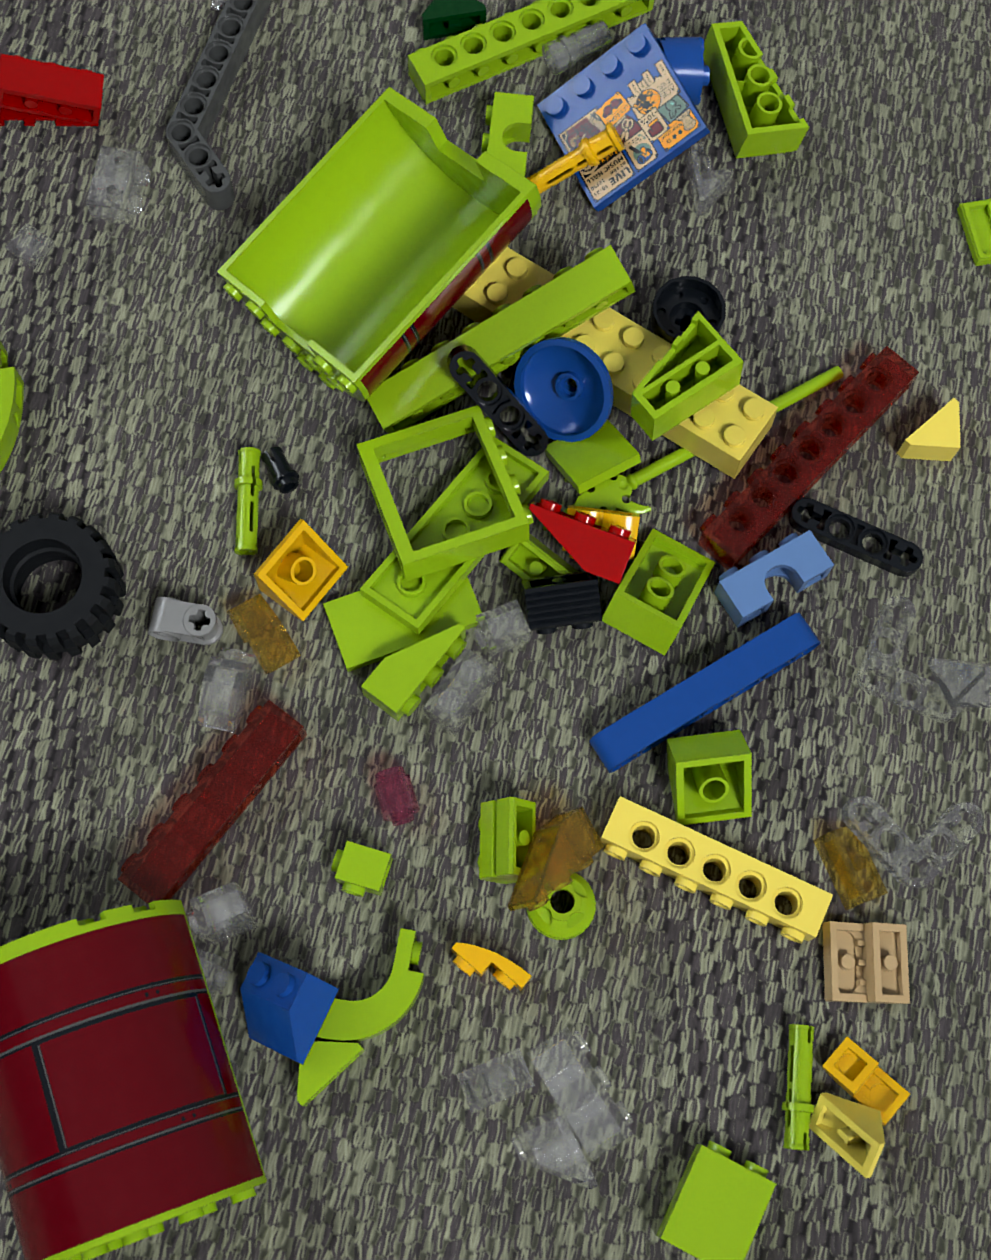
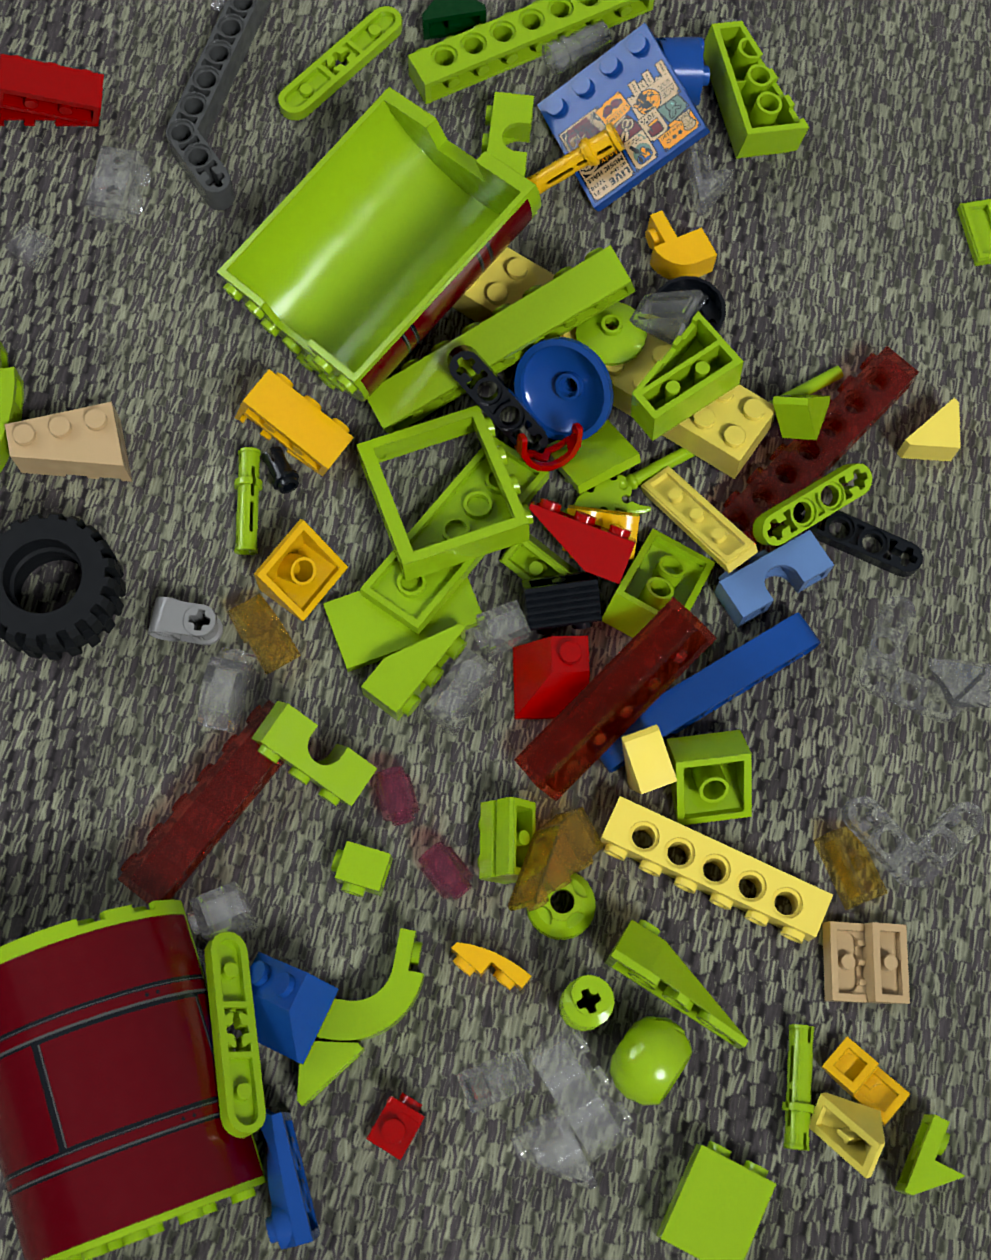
none -> tan wedge [5,402,132,482]
none -> lime piece [204,931,266,1138]
none -> yellow wedge [235,369,354,476]
none -> lime arch [251,701,377,807]
none -> blue slope [261,1108,321,1250]
none -> lime piece [278,6,403,121]
none -> red bracket [366,1092,426,1160]
none -> clear pink brick [418,841,474,901]
none -> red slope [513,636,590,720]
none -> clear red brick [514,597,717,801]
none -> red helmet [515,423,583,471]
none -> lime piece [559,975,615,1031]
none -> lime dish [576,302,647,366]
none -> lime wedge [605,919,748,1049]
none -> lime piece [610,1016,693,1106]
none -> light yellow slope [621,724,677,794]
none -> clear slope [630,290,708,345]
none -> light yellow tile [641,466,758,573]
none -> yellow brick [645,210,717,280]
none -> lime beam [753,463,873,546]
none -> lime slope [773,394,830,440]
none -> lime slope [895,1114,965,1196]

